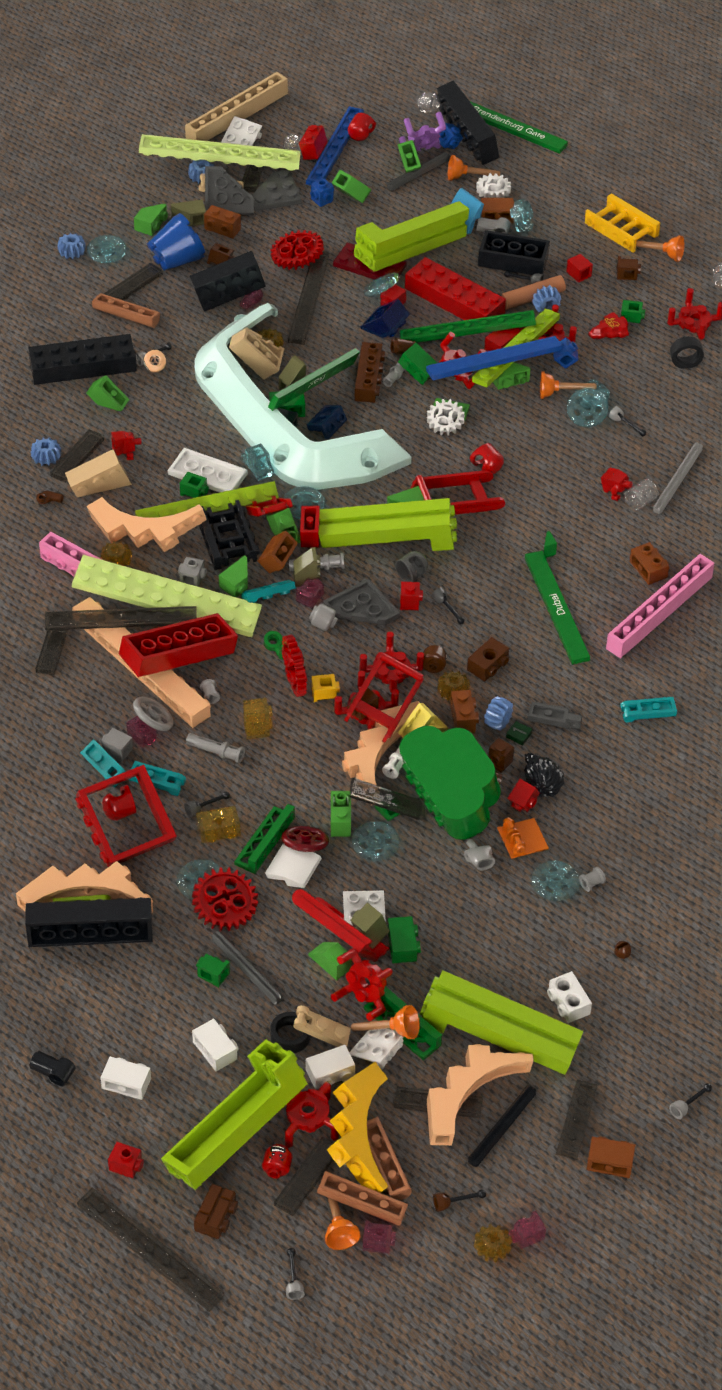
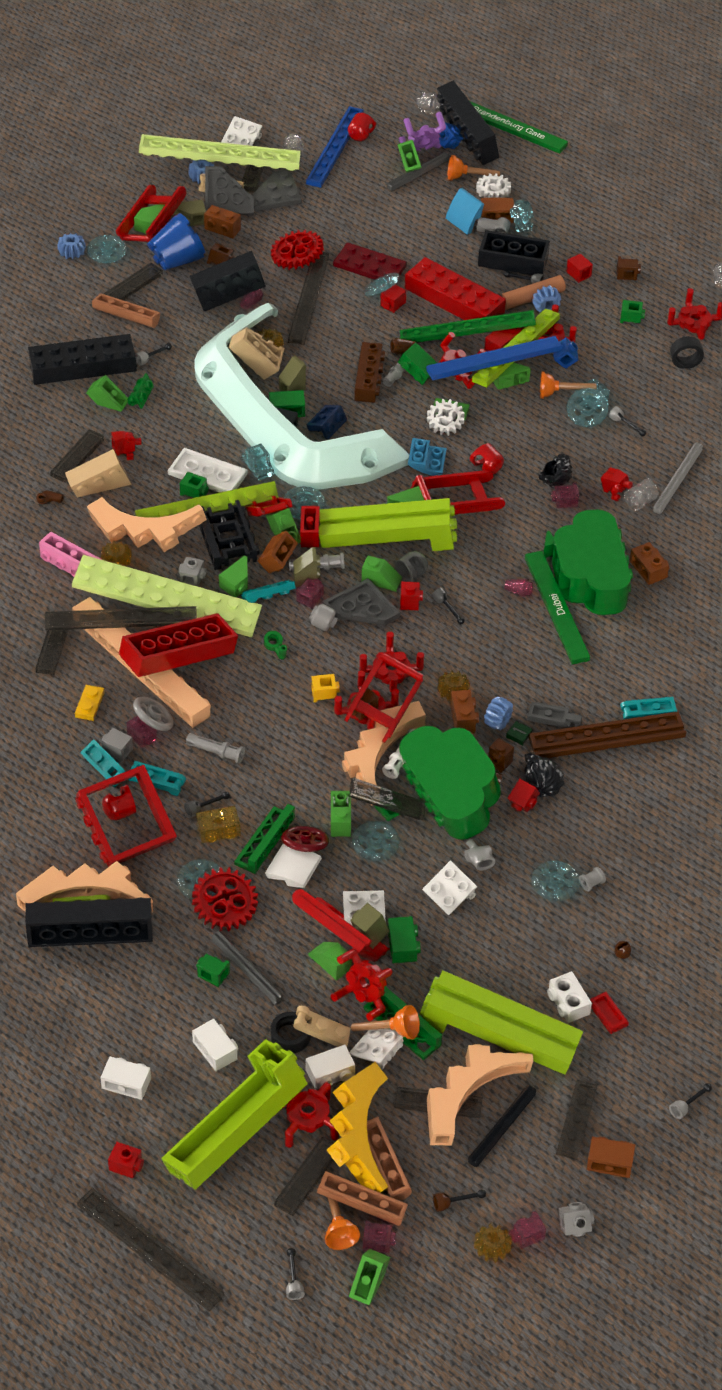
black piece [29,1051,76,1087] -> none
medium blue gear [31,437,61,466] -> none
light nougat head [144,350,166,373] -> none
tan brick [185,72,288,141] -> none
reddish brown brick [194,1184,238,1239] -> none
light grey bush [199,679,220,704] -> none
clear yellow brick [243,698,273,740] -> none
red head [262,1144,293,1179] -> none
green tile [268,348,360,411] -> none
red gear [282,634,307,697] -> none
red brick [299,125,328,160] -> none
blue brick [310,178,334,207] -> none
bright green slope [332,170,371,203] -> none
lime brick [354,201,469,272] -> none
clear blue slope [360,299,410,338] -> none
light yellow bracket [398,703,448,738] -> none
reddish brown head [423,645,447,673] -> none
reddish brown brick [467,637,509,682] -> none
orange hinge [497,817,549,859] -> none
yellow fence [585,193,660,253] -> none
red rock [589,312,629,339] -> none
bright pink brick [606,554,715,659] -> none
orange piece [636,235,685,262] -> none
none -> yellow plate [75,685,105,721]
none -> red piece [115,185,186,242]
none -> green hinge [127,373,154,409]
none -> bright green slope [349,1249,391,1306]
none -> bright green slope [361,555,402,592]
none -> dark azure slope [408,438,447,476]
none -> white hinge [422,860,477,915]
none -> clear pink cone [504,579,533,597]
none -> reddish brown plate [529,711,686,758]
none -> black hair [538,454,572,487]
none -> clear pink brick [551,482,579,508]
none -> green brick [552,509,633,615]
none -> light grey brick [559,1202,594,1237]
none -> red tile [590,992,629,1034]

